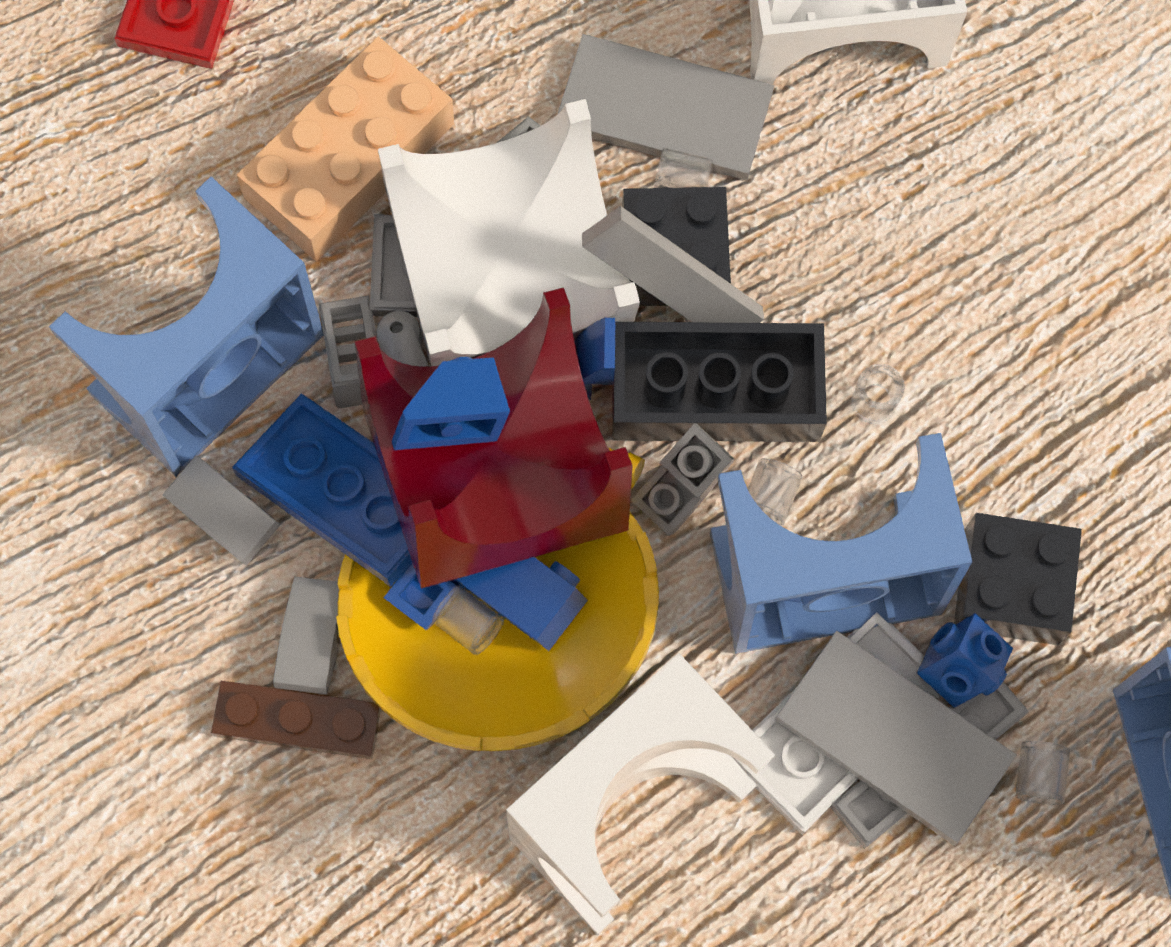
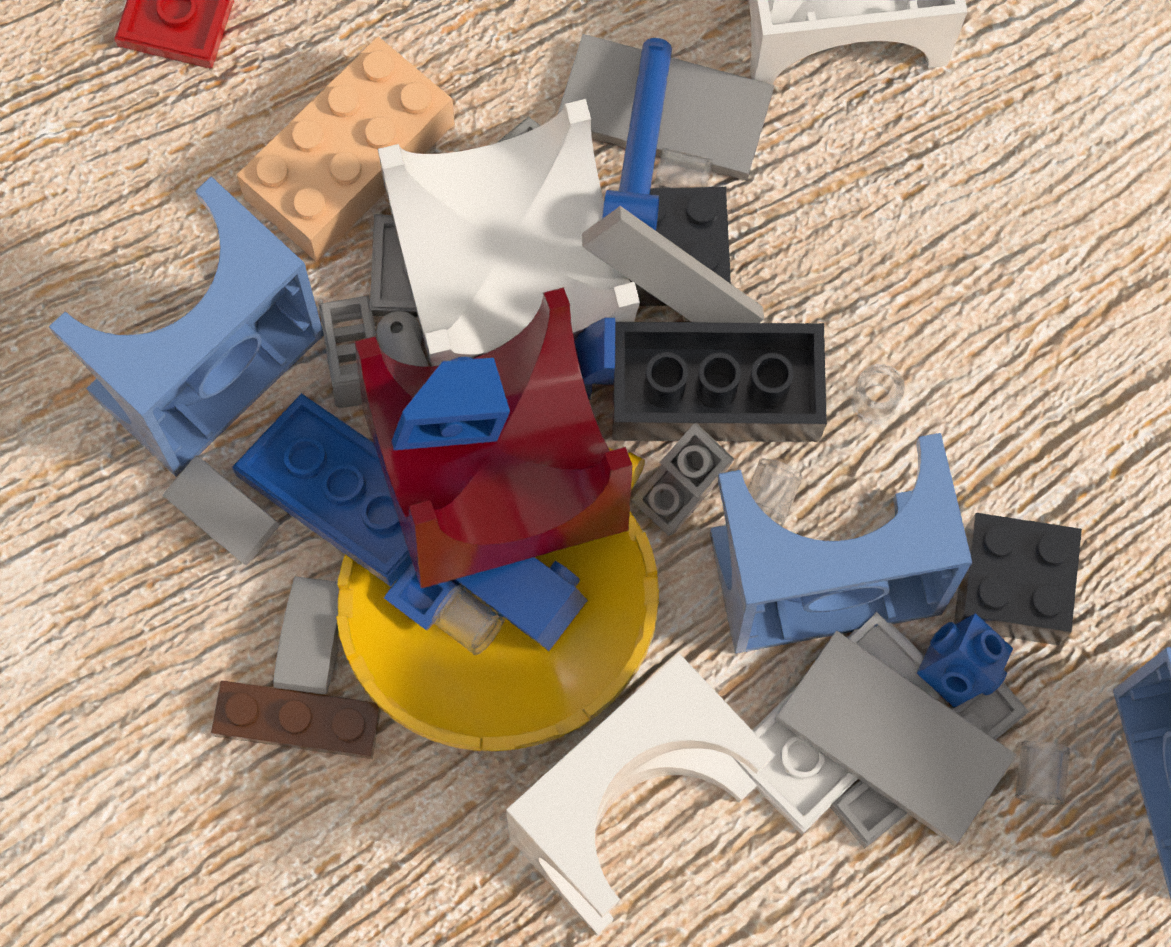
none -> blue piece [602,38,672,231]

